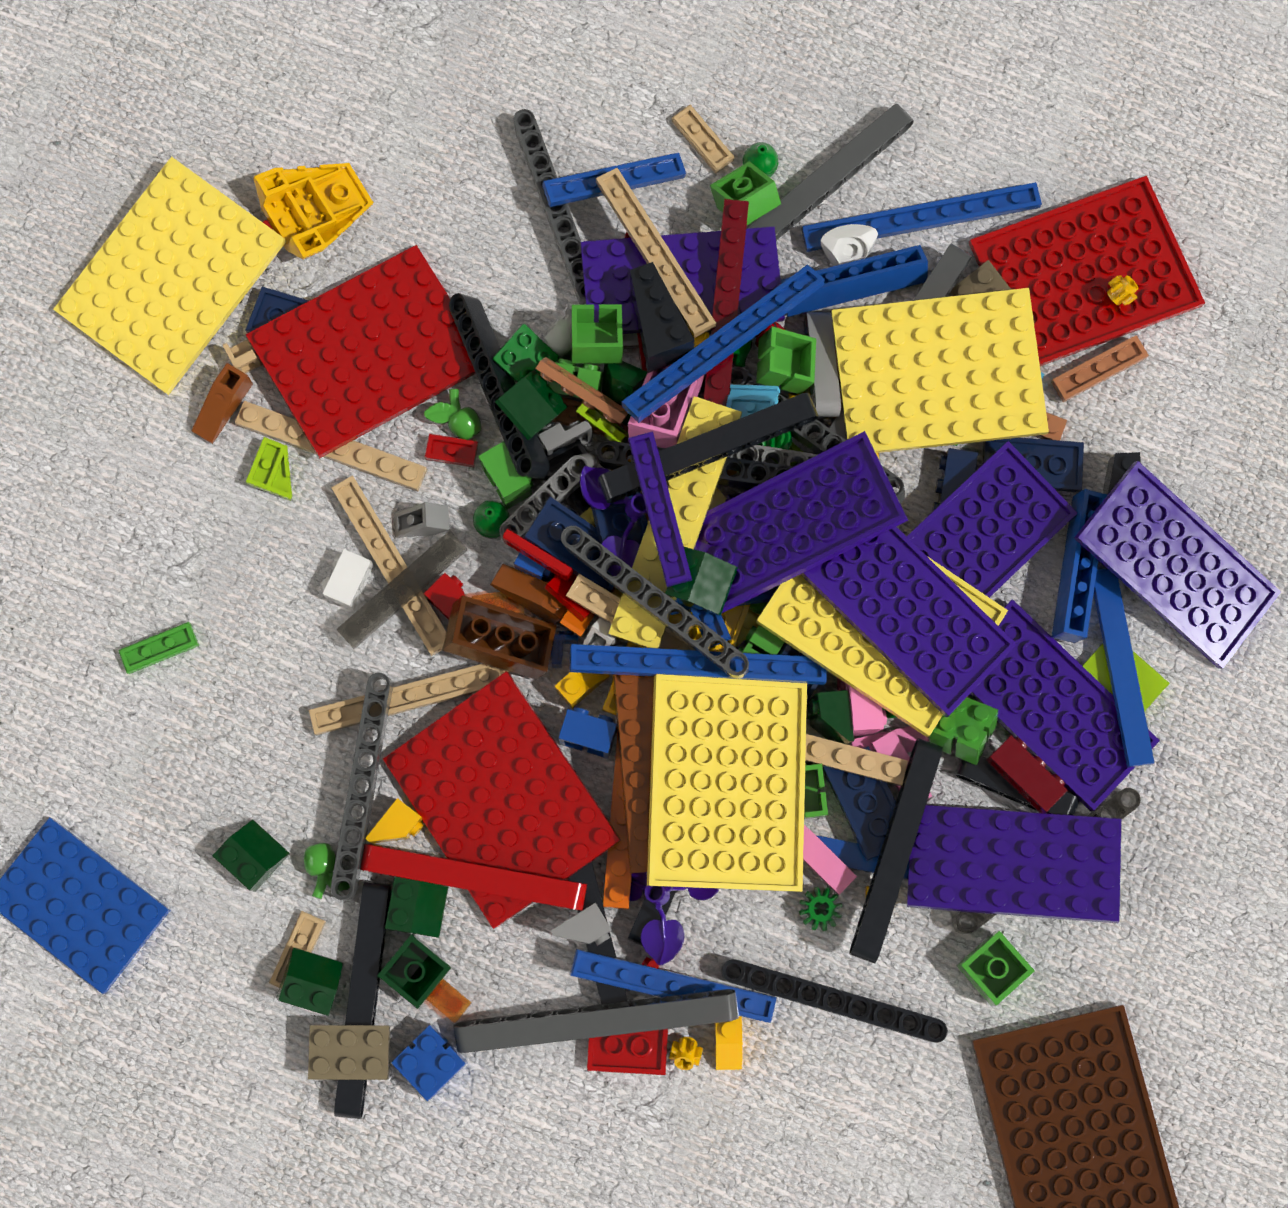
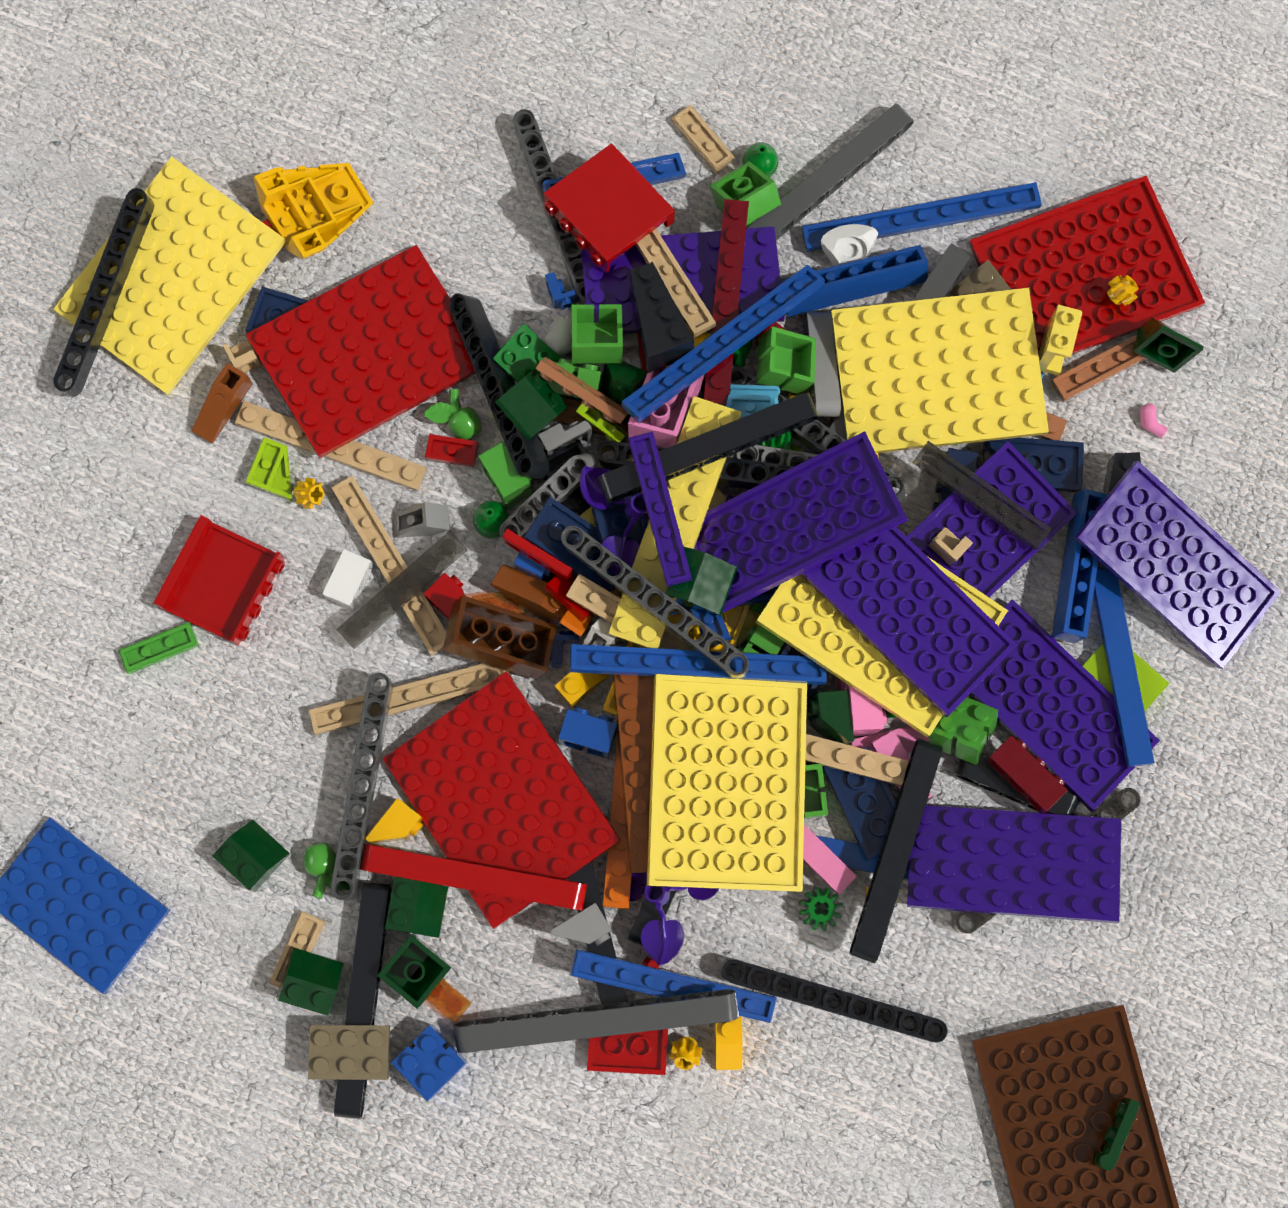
bright green brick [956,931,1035,1006] -> none
none -> black beam [53,188,154,397]
none -> red panel [153,515,285,646]
none -> yellow gear [293,477,325,509]
none -> red panel [543,143,675,272]
none -> blue bracket [545,272,577,309]
none -> clear smoke plate [912,441,1052,551]
none -> tan panel [928,528,973,566]
none -> light yellow panel [1038,305,1082,376]
none -> dark green plate [1094,1098,1141,1171]
none -> dark green slope [1133,317,1204,373]
none -> bright pink arm [1140,403,1168,438]

